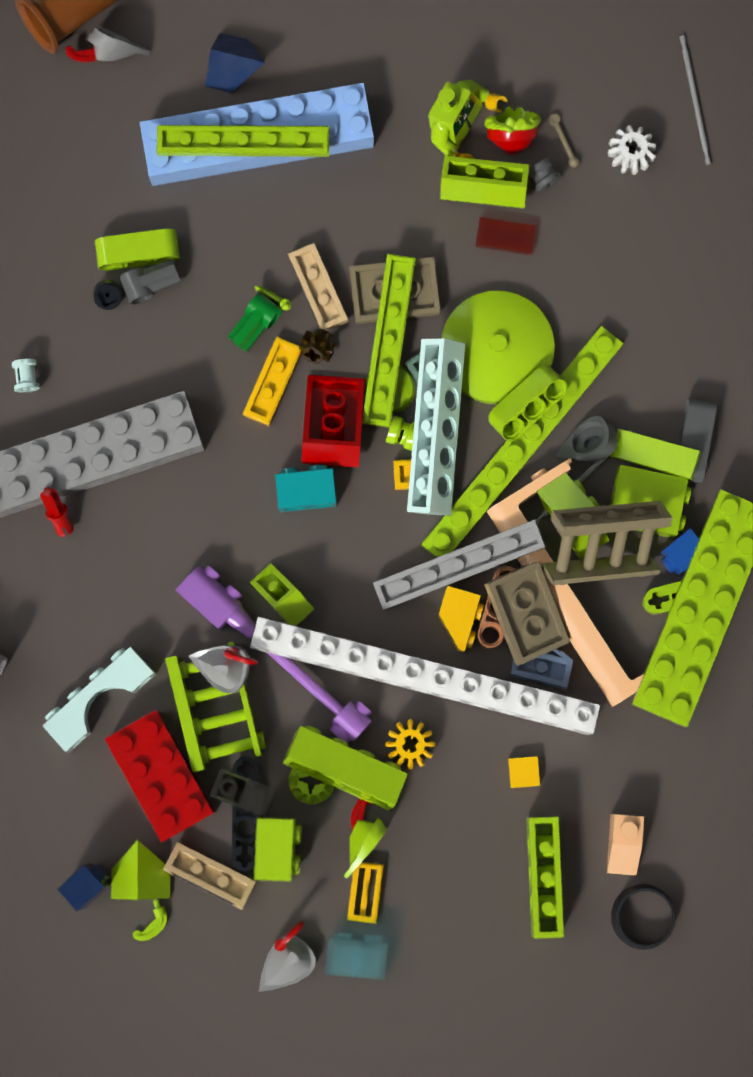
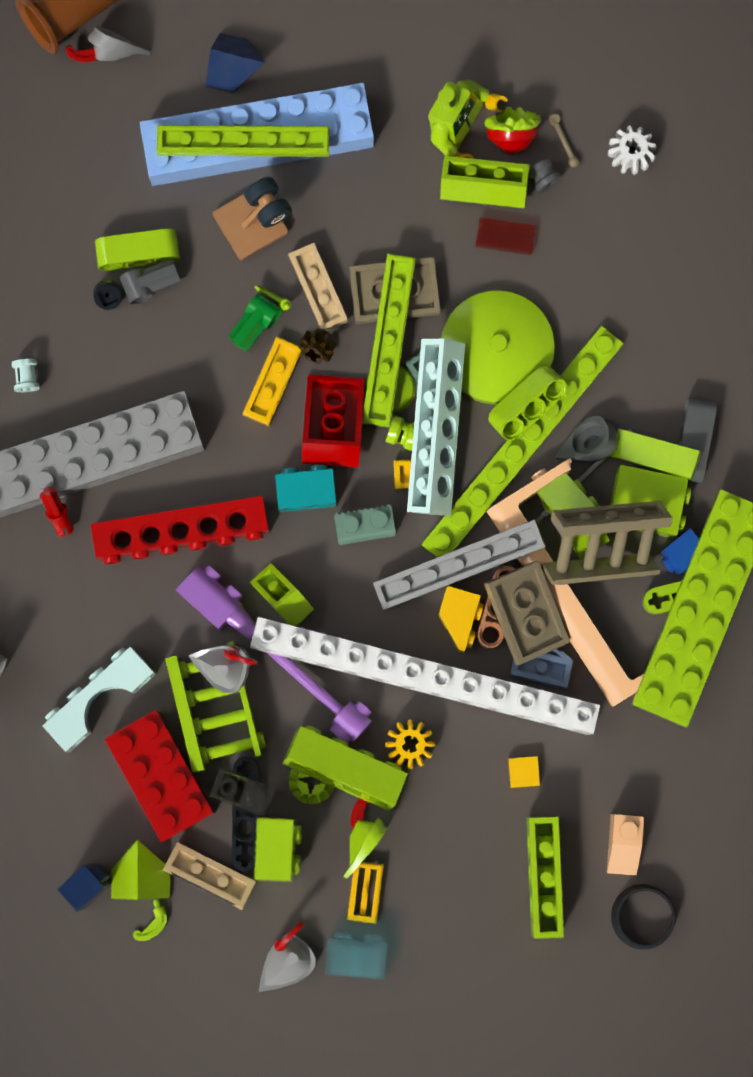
light grey piece [679,35,711,165] -> none
none -> red brick [91,496,269,565]
none -> medium nougat plate [212,177,292,261]
none -> sand green brick [334,504,396,545]

